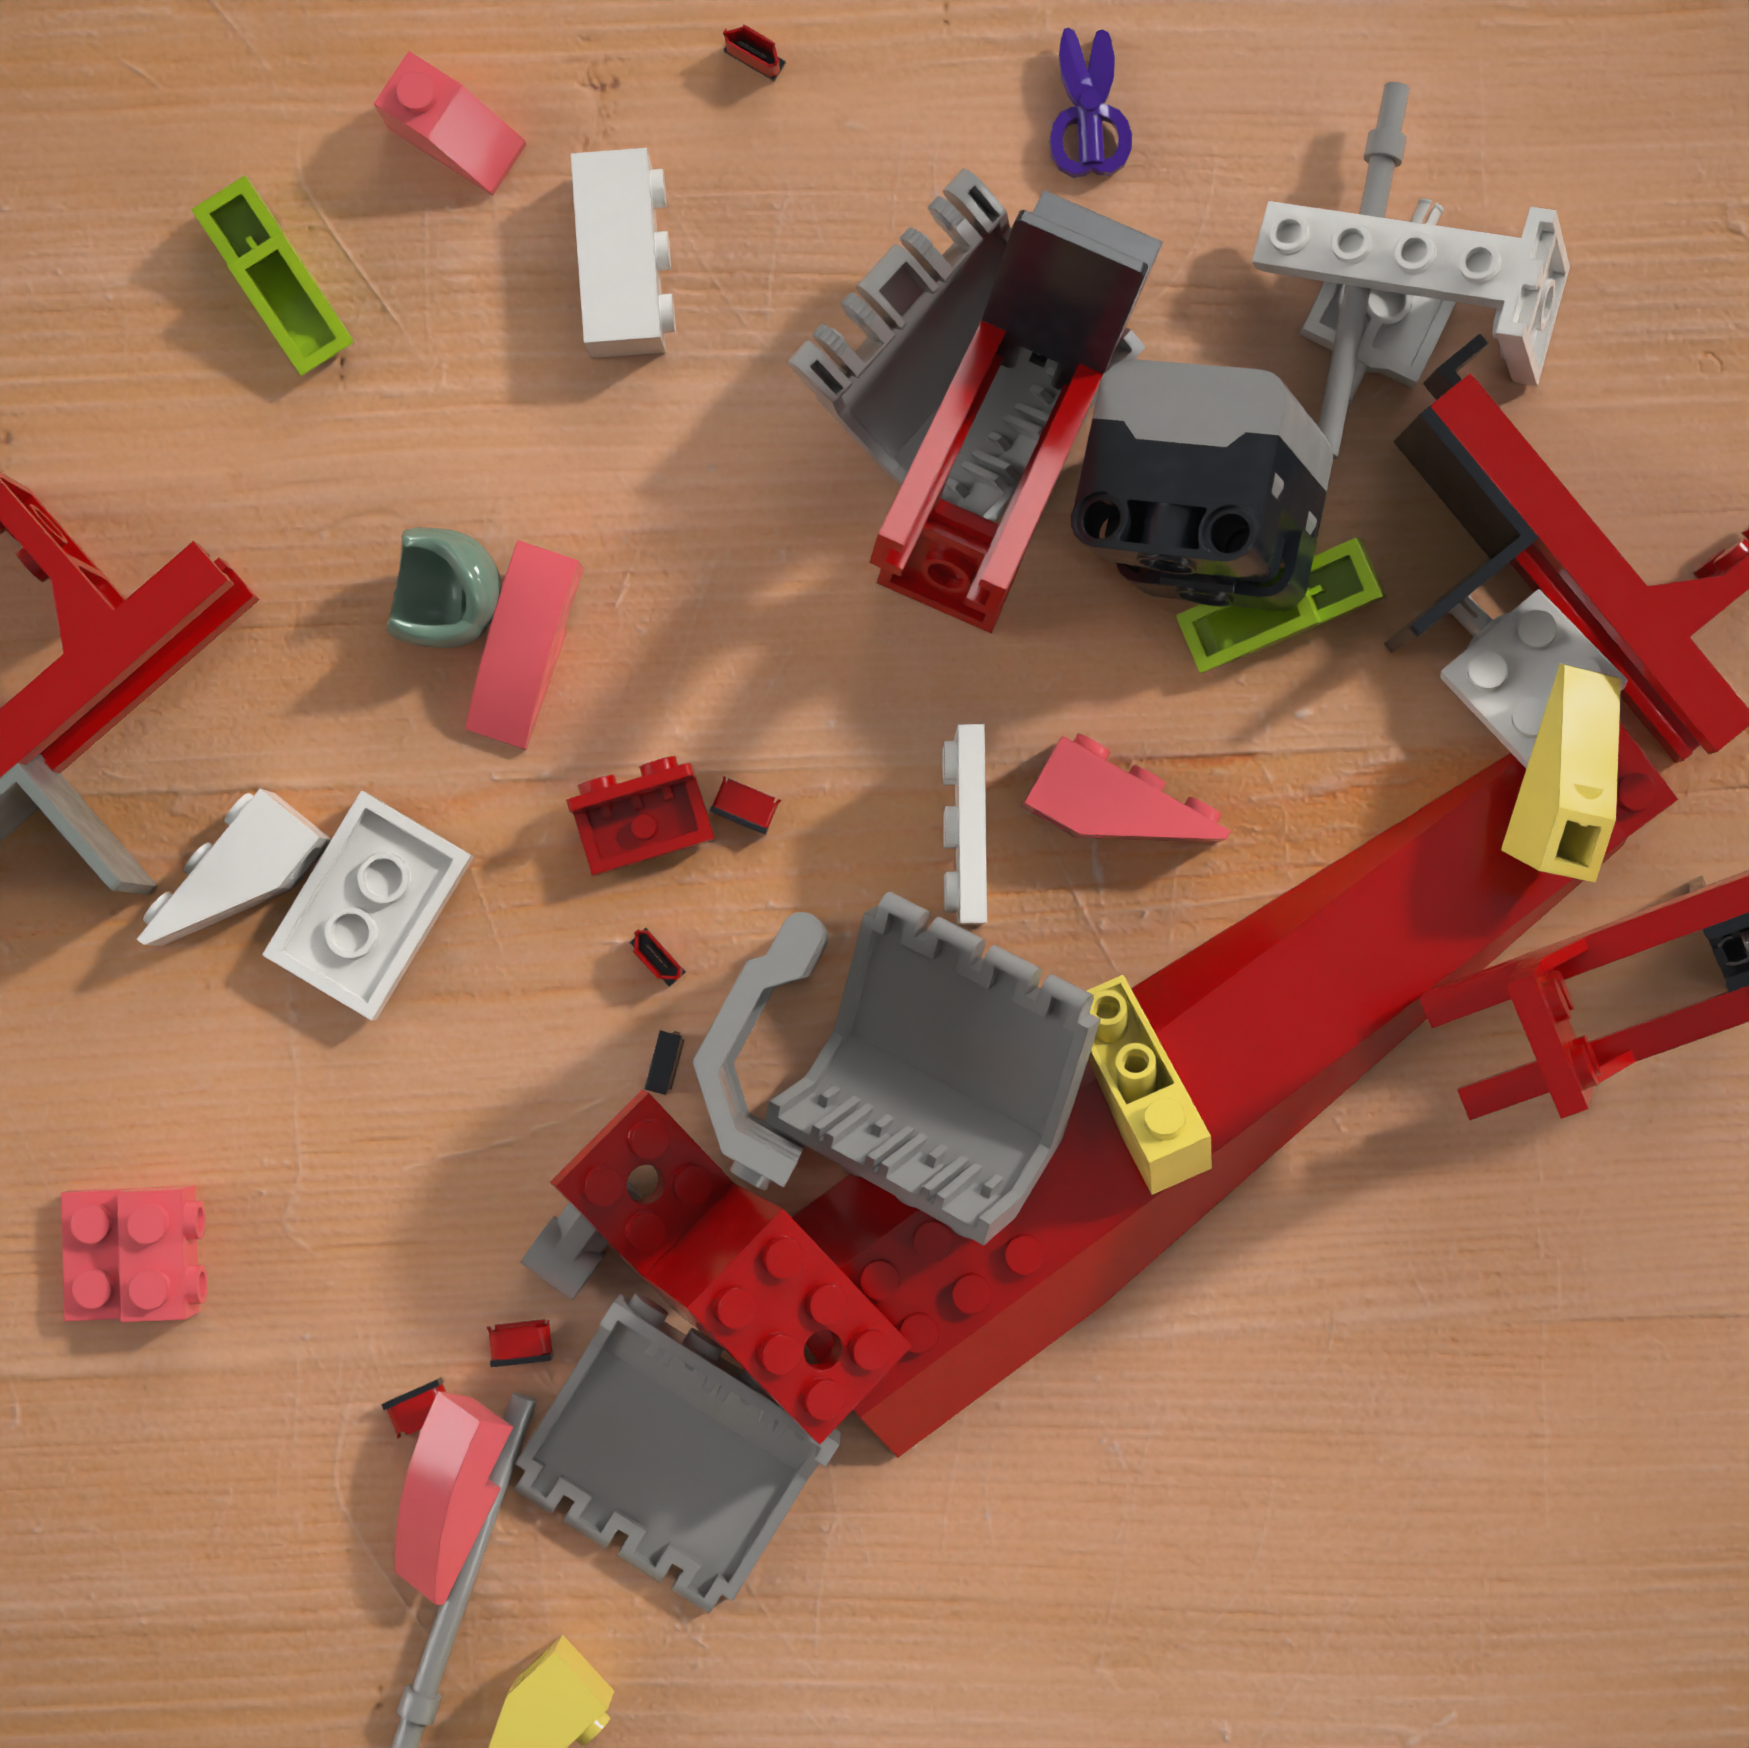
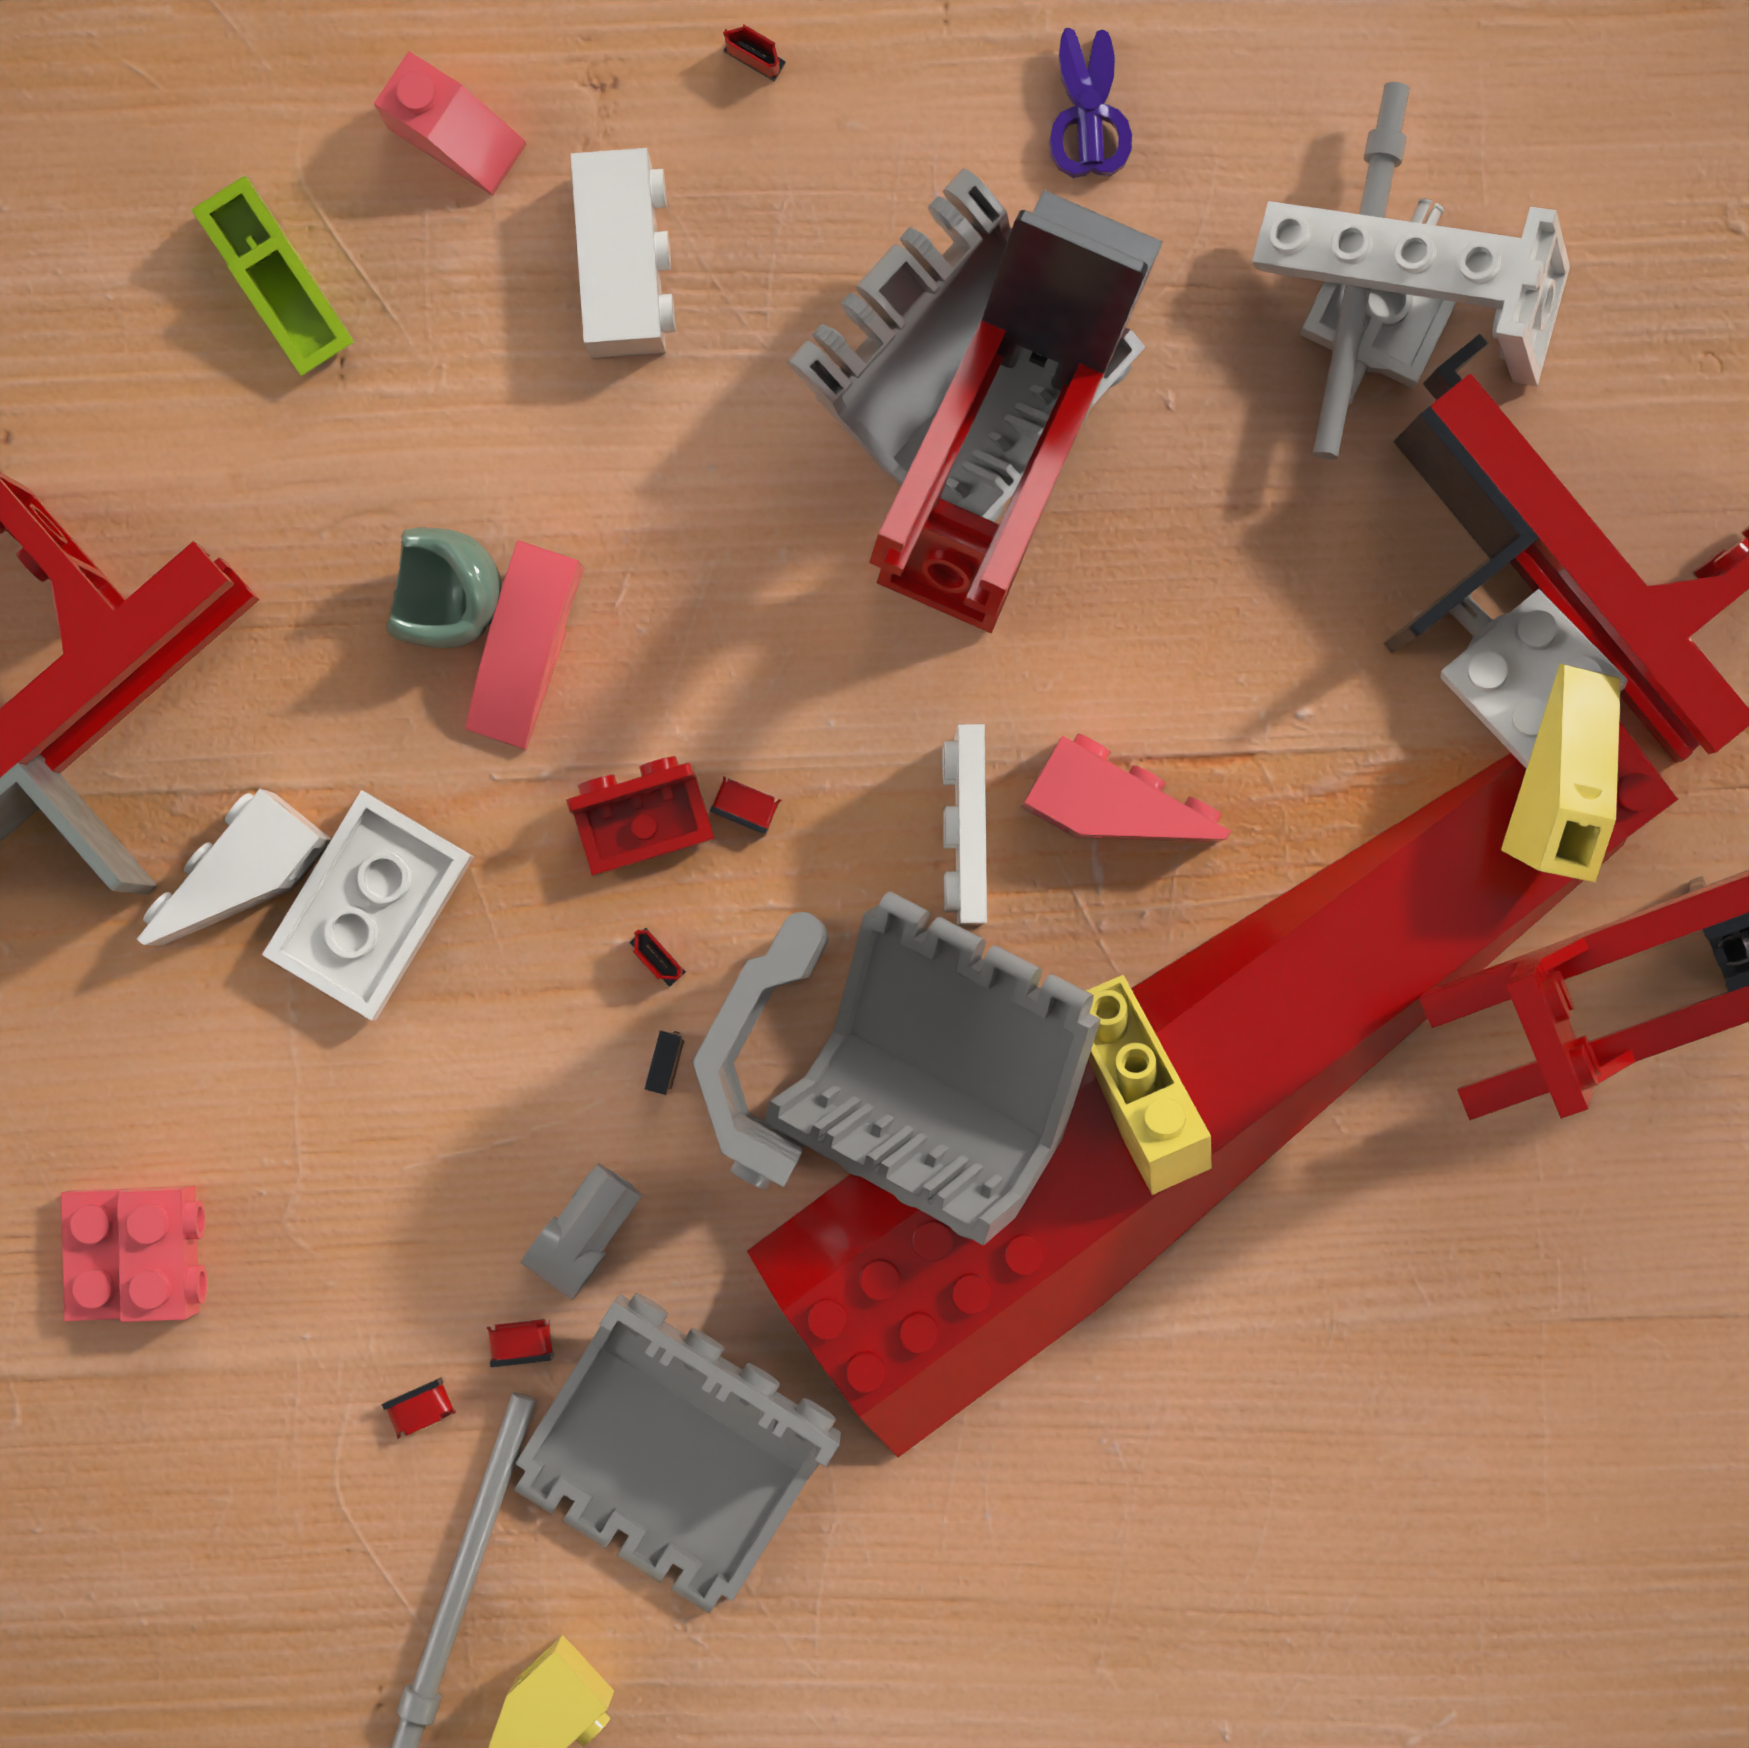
coral slope [395,1391,513,1605] -> none
red bracket [550,1090,912,1445] -> none
black piece [1071,359,1333,611] -> none
lime slope [1176,537,1387,674] -> none

